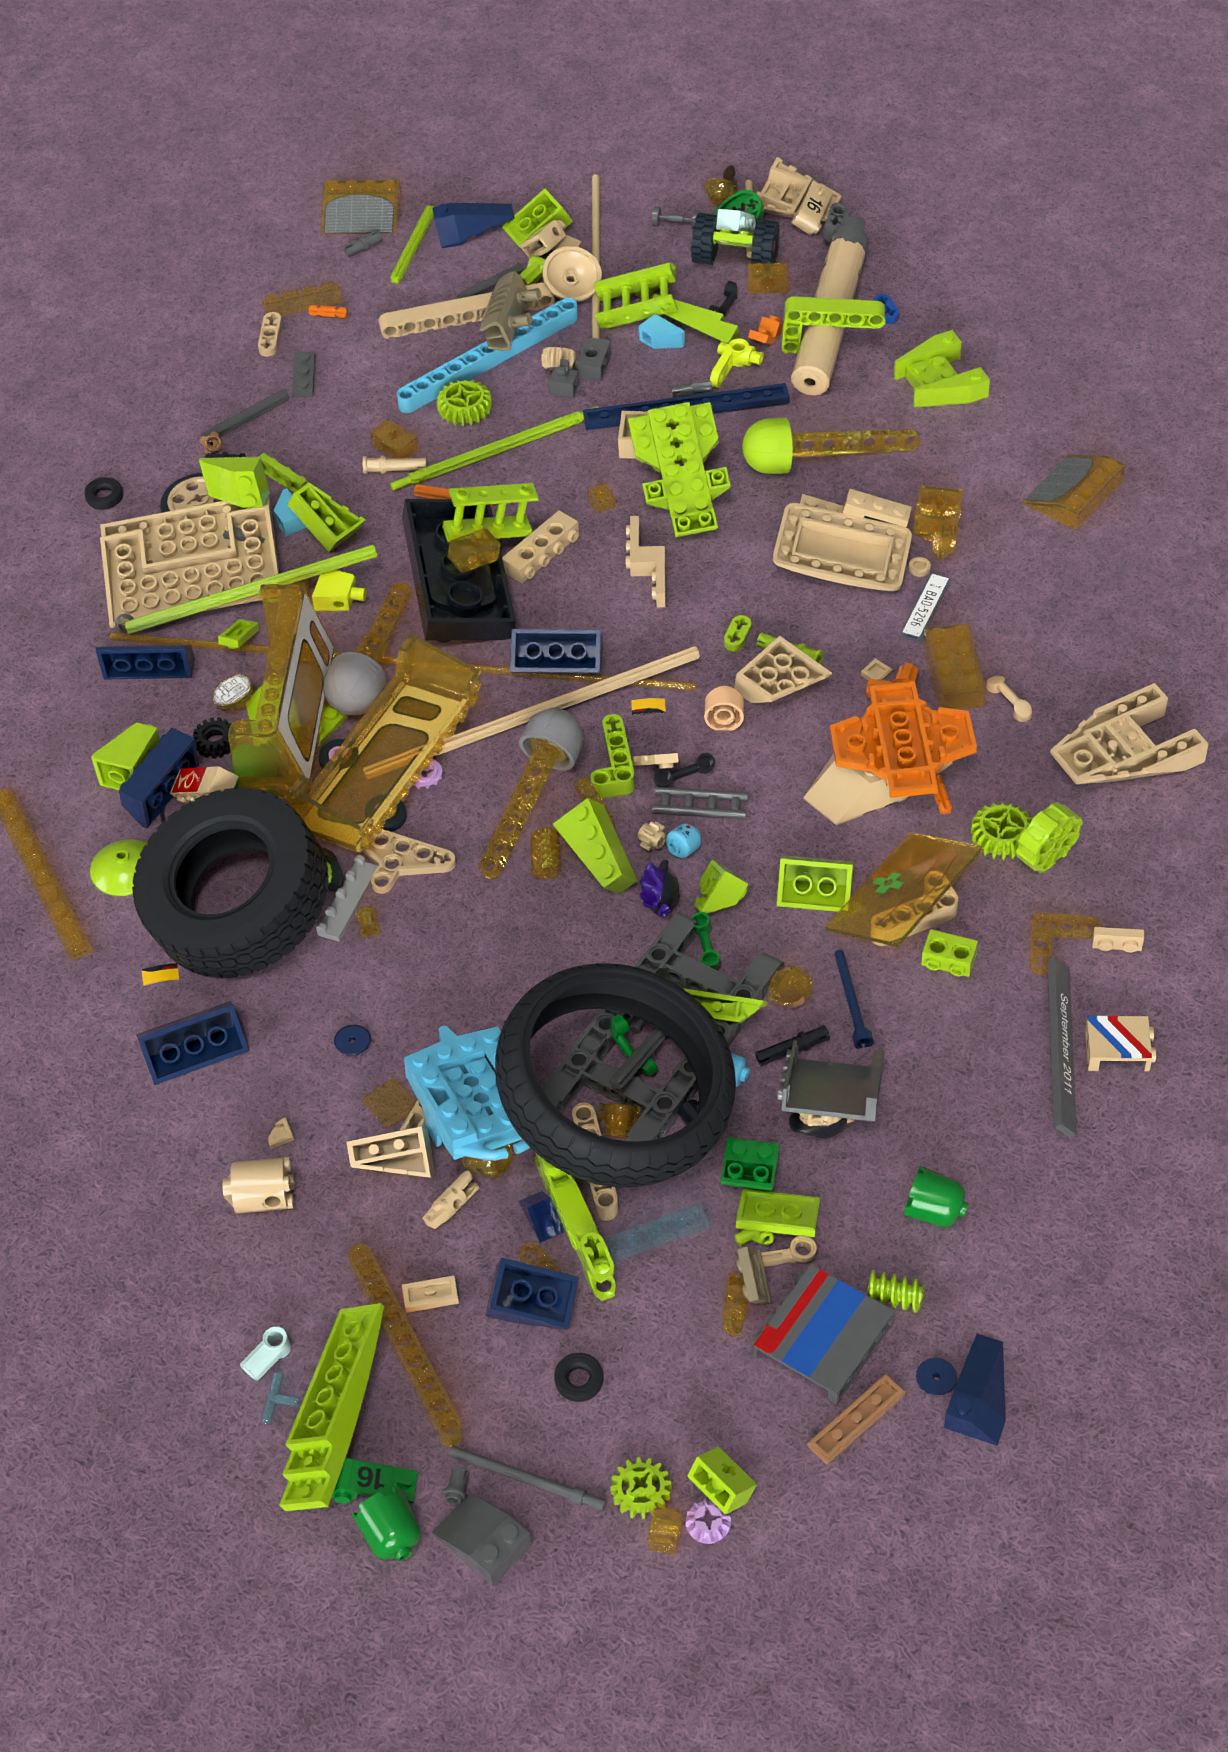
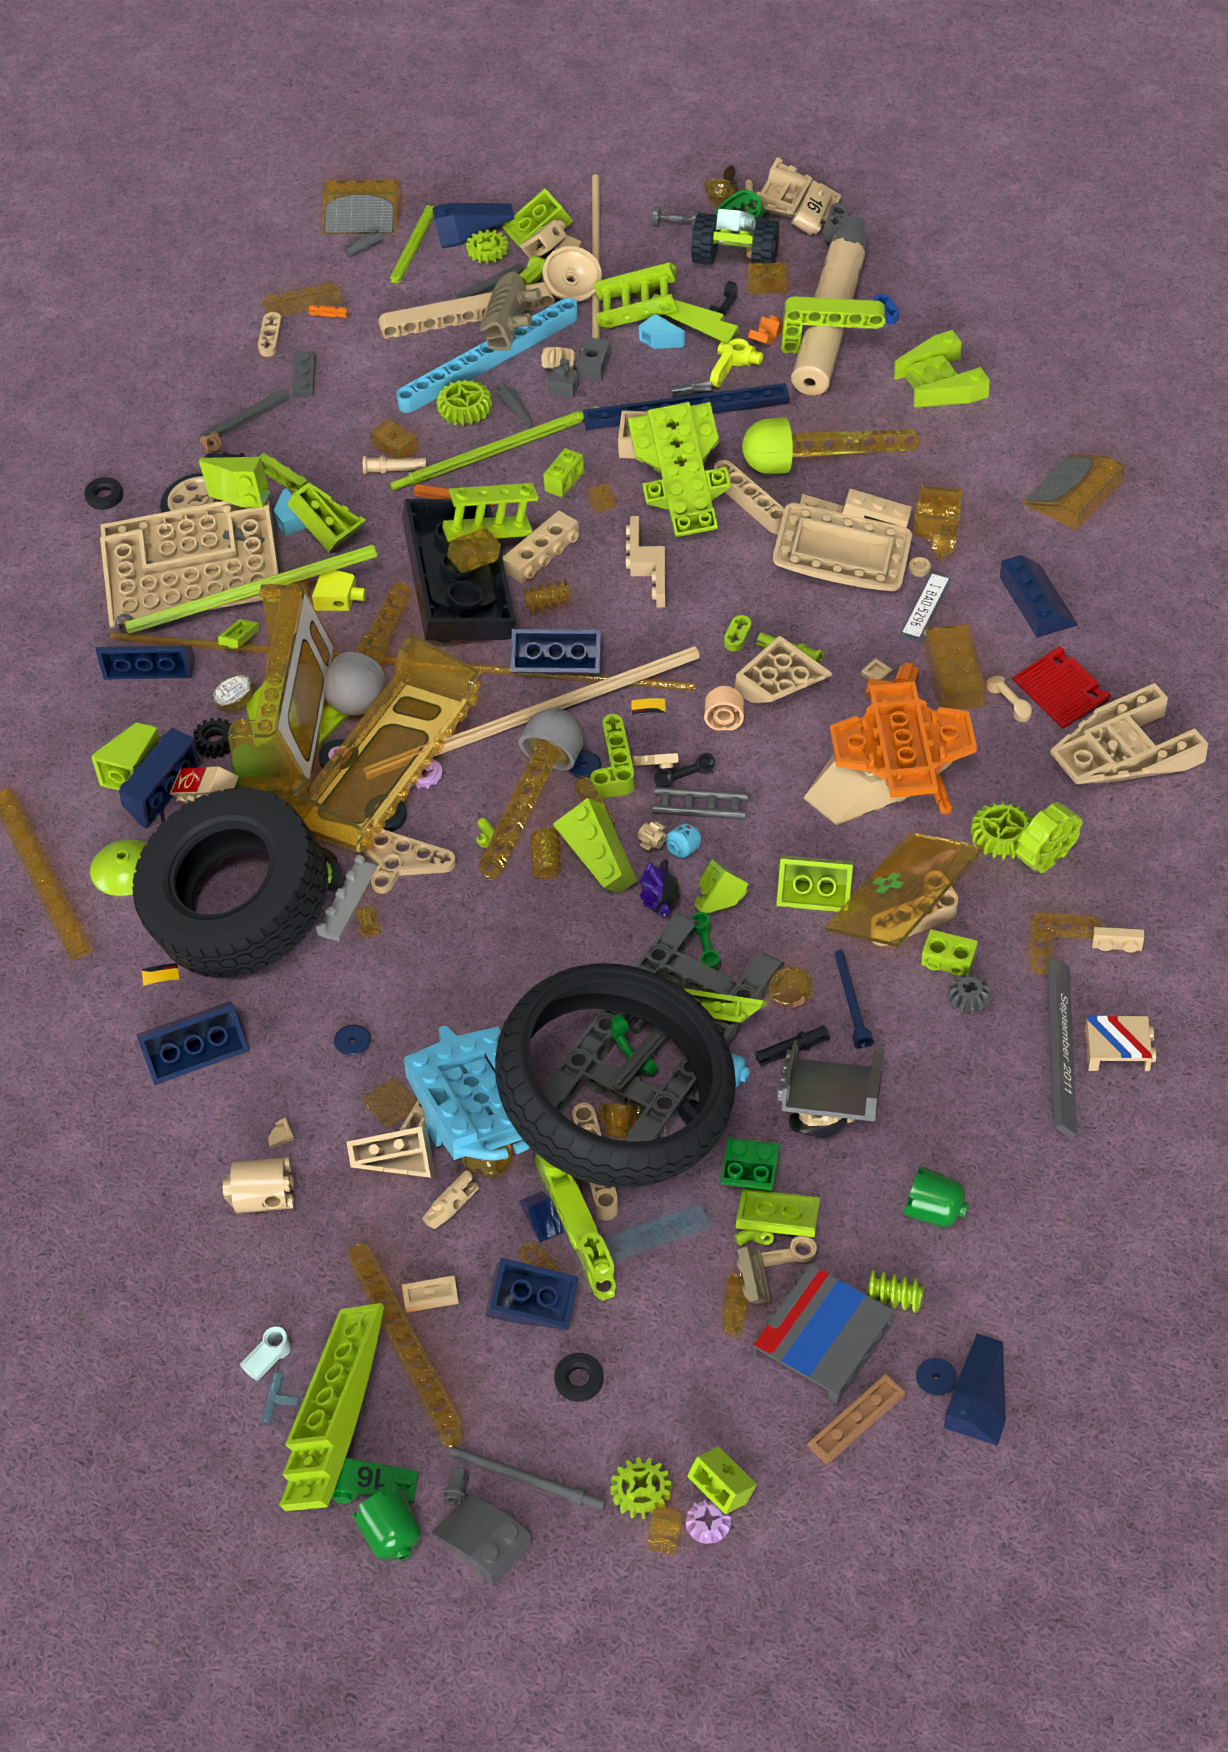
none -> lime gear [466,229,509,264]
none -> lime arm [476,817,496,848]
none -> dark grey bar [497,382,533,428]
none -> clear yellow piece [522,578,570,614]
none -> lime brick [543,448,584,498]
none -> dark blue piece [569,751,601,778]
none -> tan beam [714,460,785,534]
none -> dark grey gear [948,972,991,1016]
none -> dark blue slope [1000,555,1078,637]
none -> red window [1011,646,1112,729]

